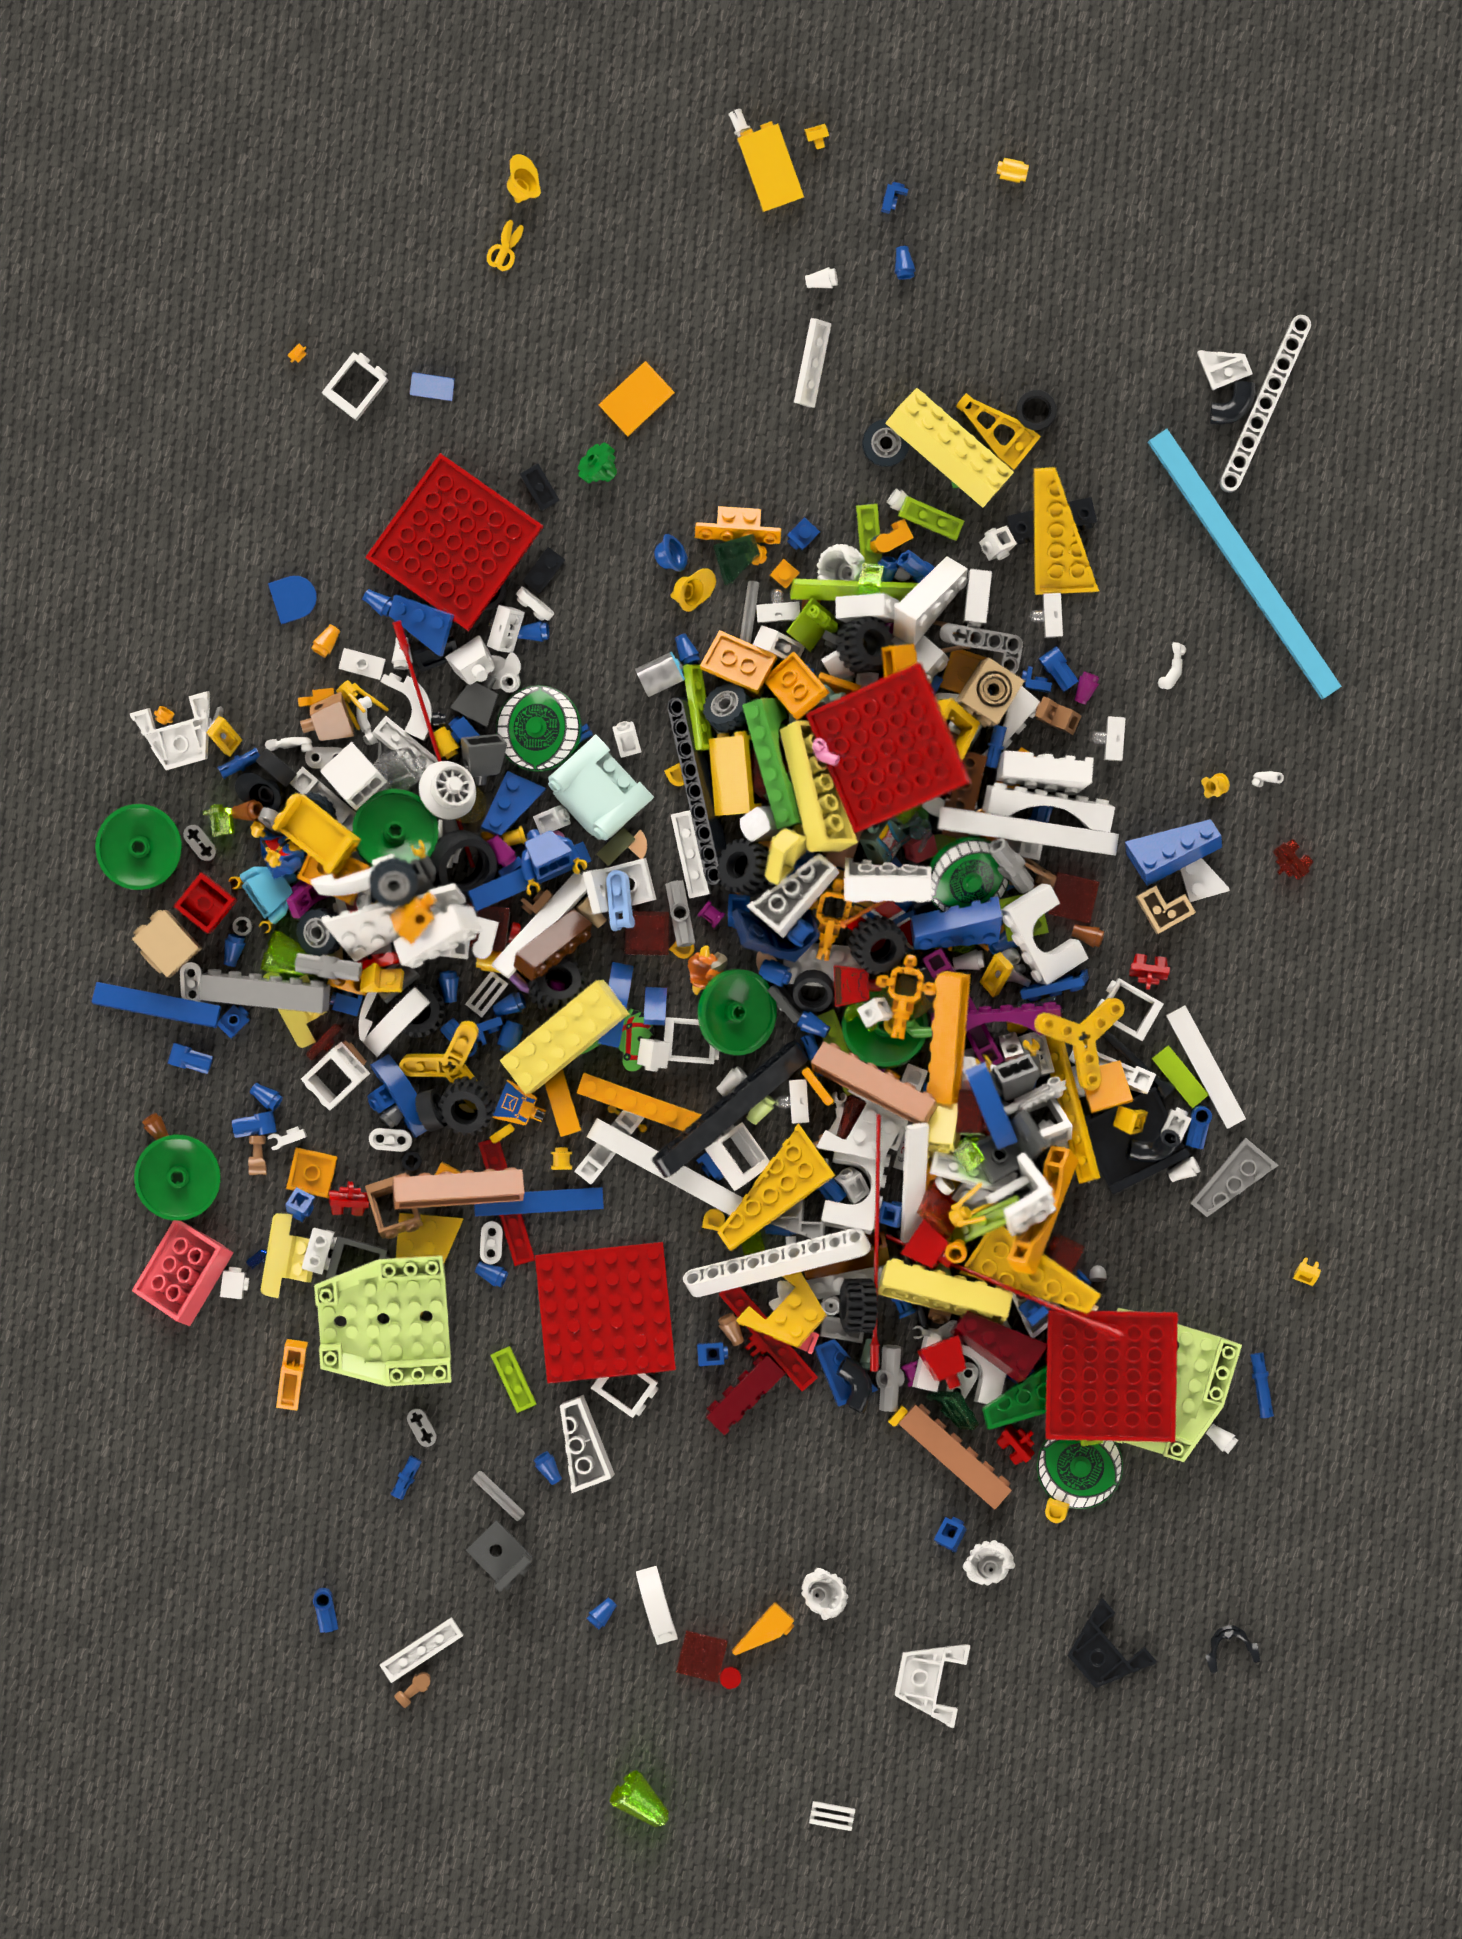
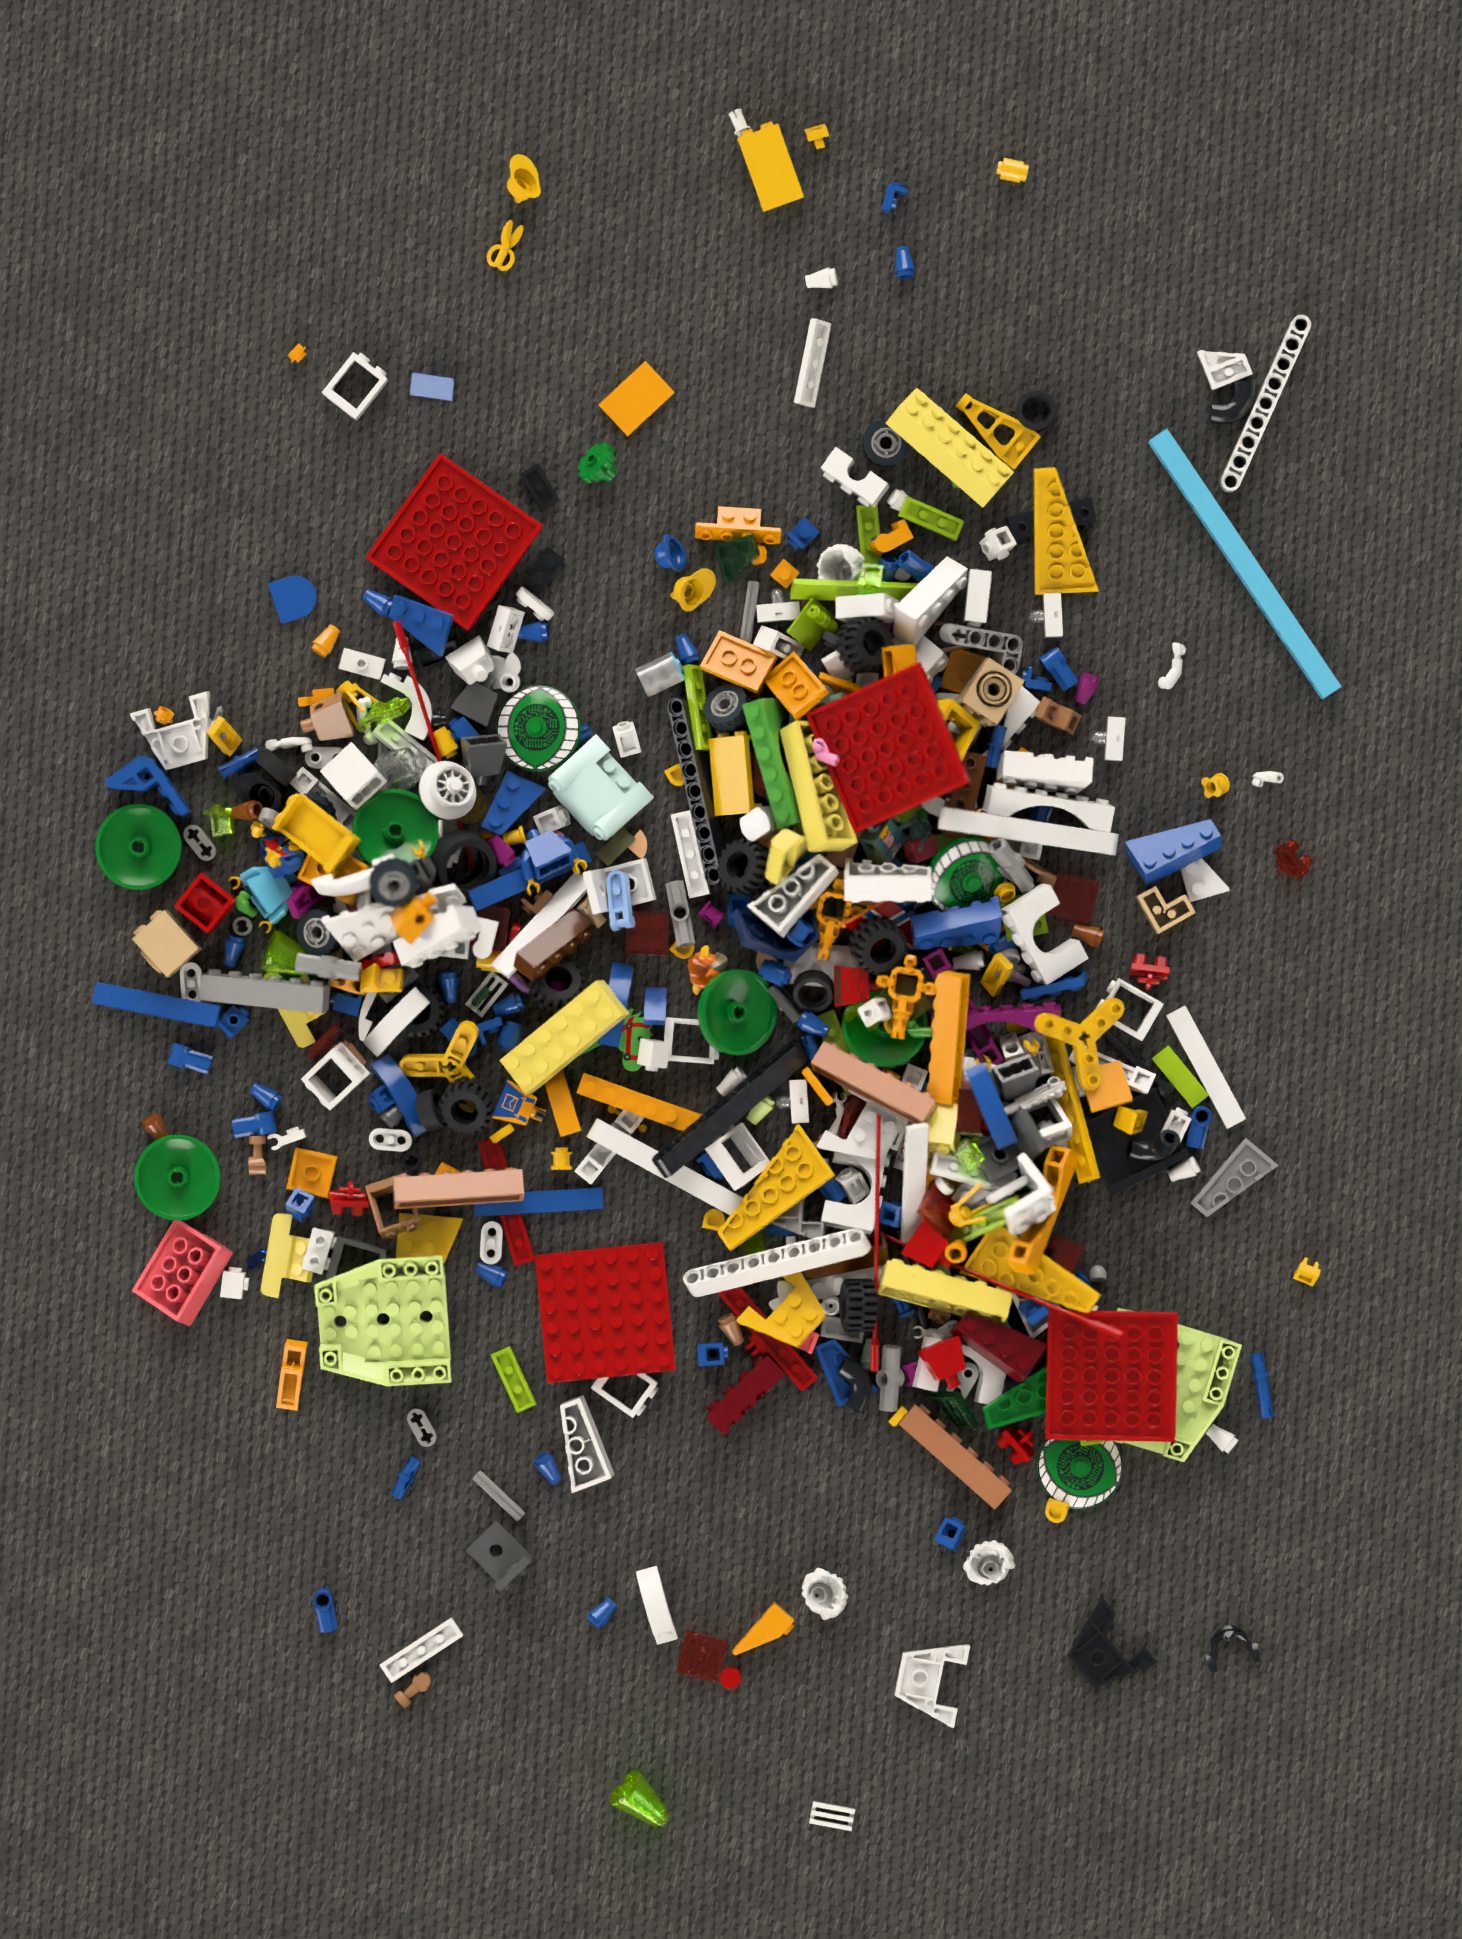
none -> blue bracket [104,756,192,817]
none -> bright green arm [236,891,258,918]
none -> clear neon green wing [357,697,412,732]
none -> clear green tile [471,986,492,1007]
none -> white arch [821,447,889,508]
none -> yellow plate [994,882,1016,902]

